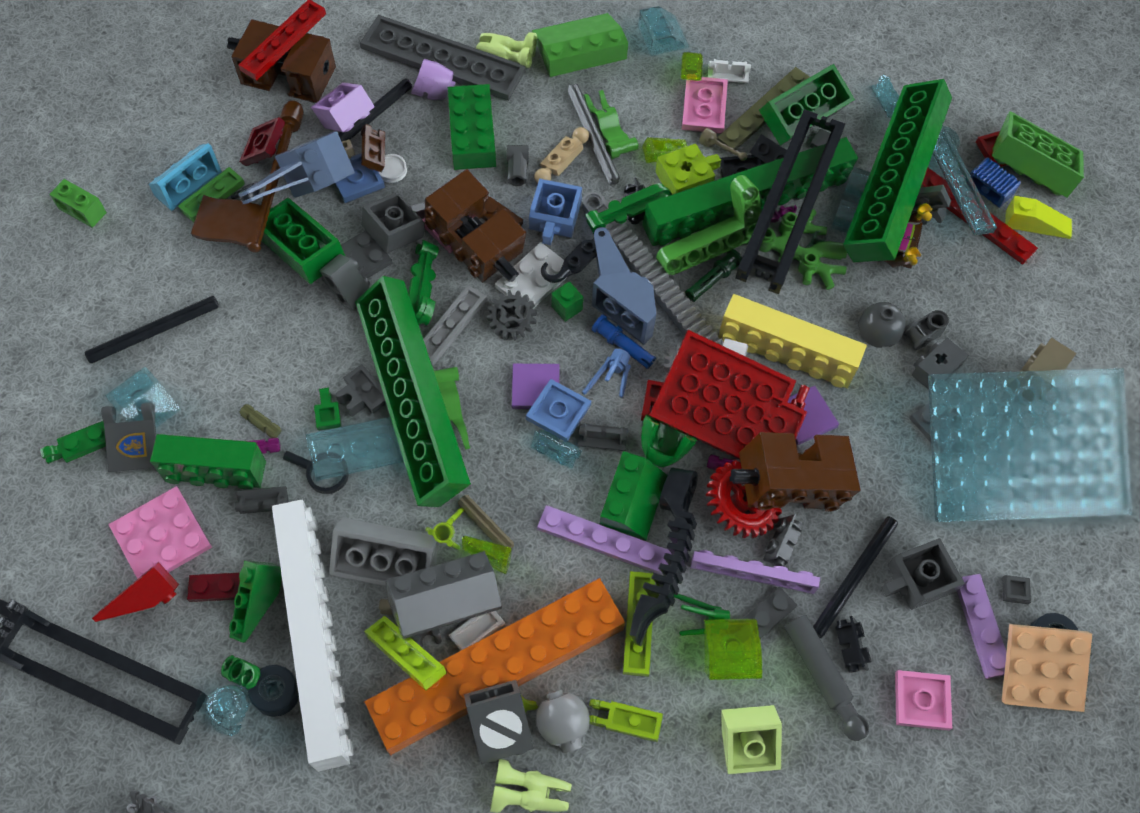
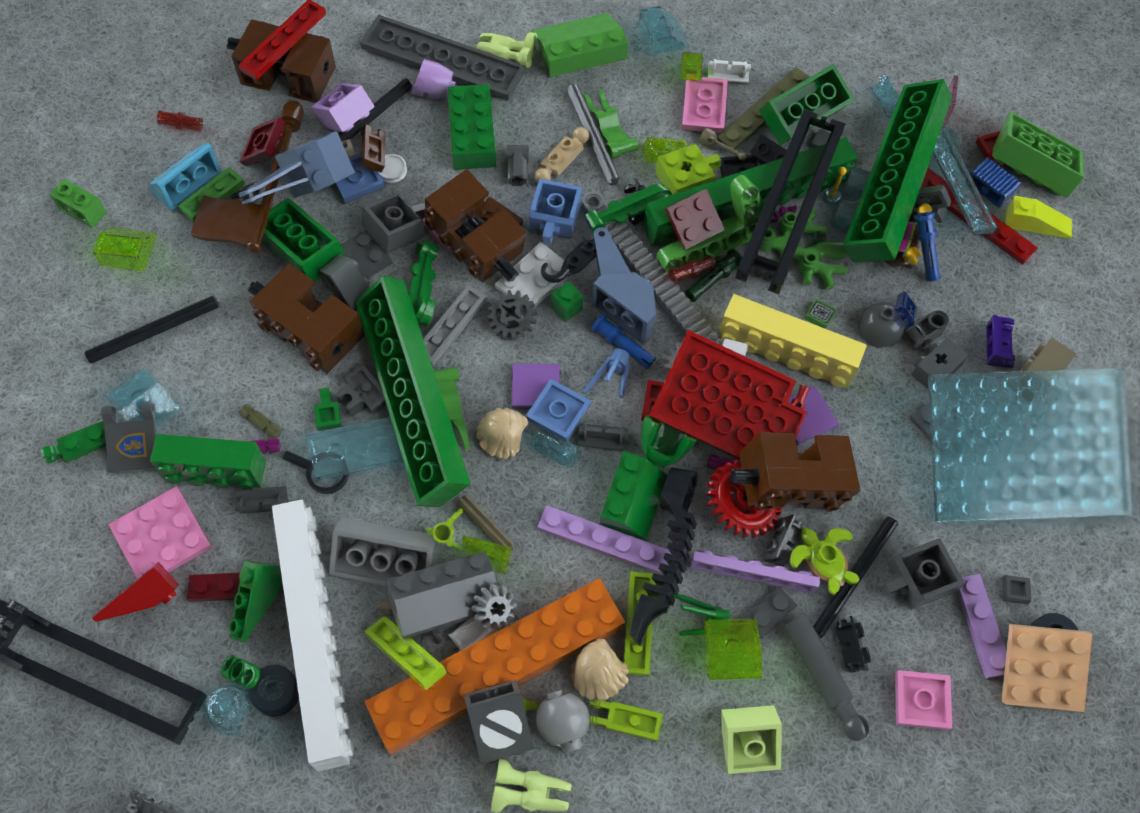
none -> clear neon green slope [93,227,157,271]
none -> clear red pin [157,110,203,132]
none -> reddish brown piece [248,263,365,374]
none -> light grey gear [471,584,517,630]
none -> tan hair [476,408,528,460]
none -> tan hair [571,638,629,701]
none -> plate [665,189,725,250]
none -> clear red pin [669,255,715,283]
none -> lime animal [790,527,859,595]
none -> tile [805,299,837,328]
none -> hinge [823,167,847,206]
none -> clear blue tile [895,291,917,328]
none -> blue pin [913,212,941,282]
none -> clear pink piece [943,75,958,126]
none -> dark purple hinge [986,315,1015,368]

